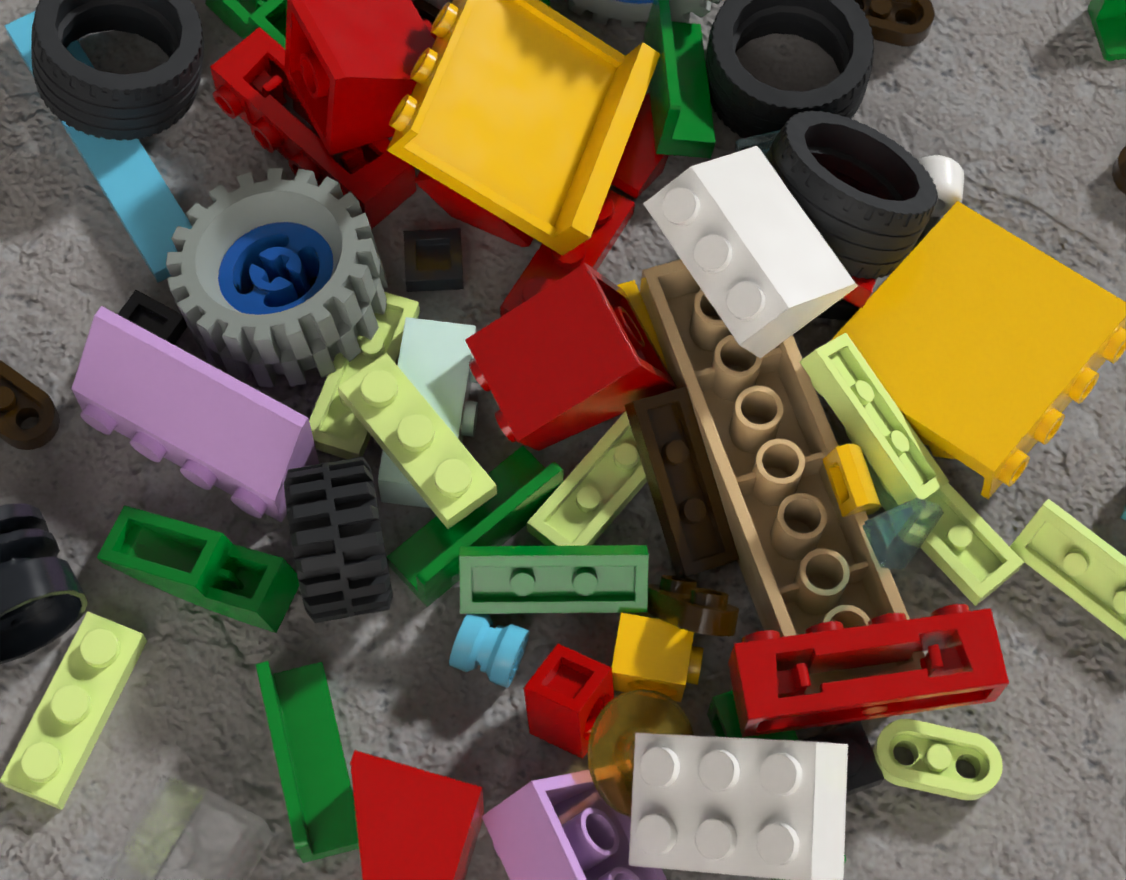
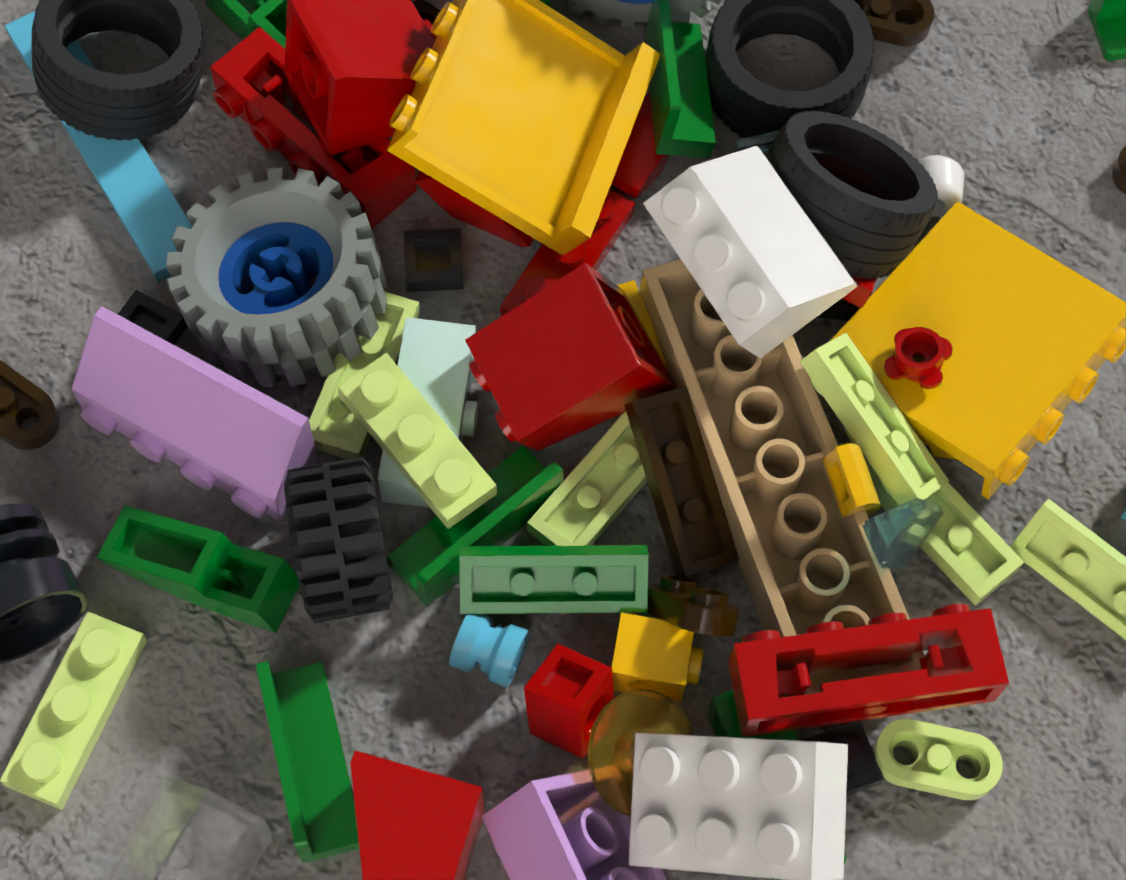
none -> red plate [884,327,953,389]

